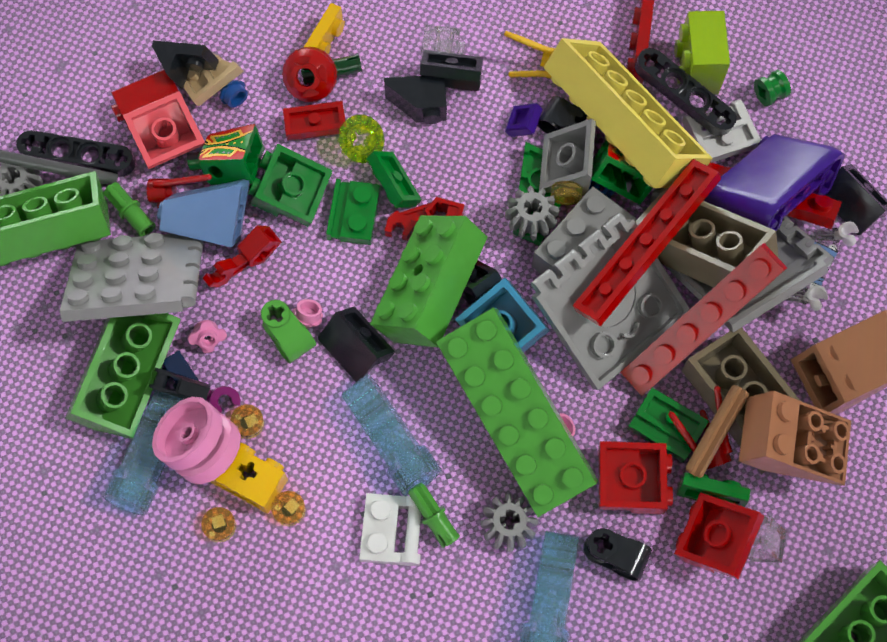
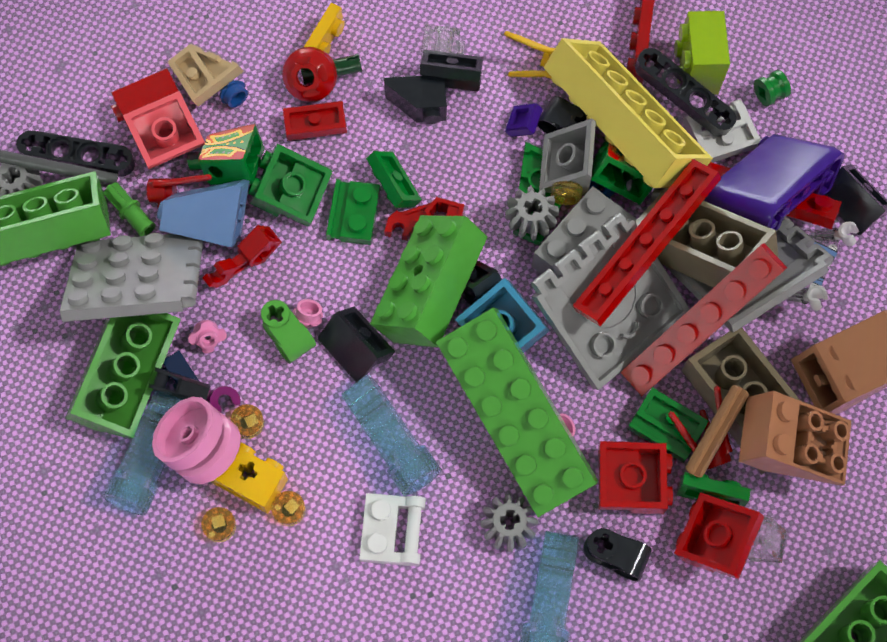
black slope [152,40,219,88] -> none
clear neon green gear [337,114,385,164] -> none
bright green axle [408,483,460,548] -> none

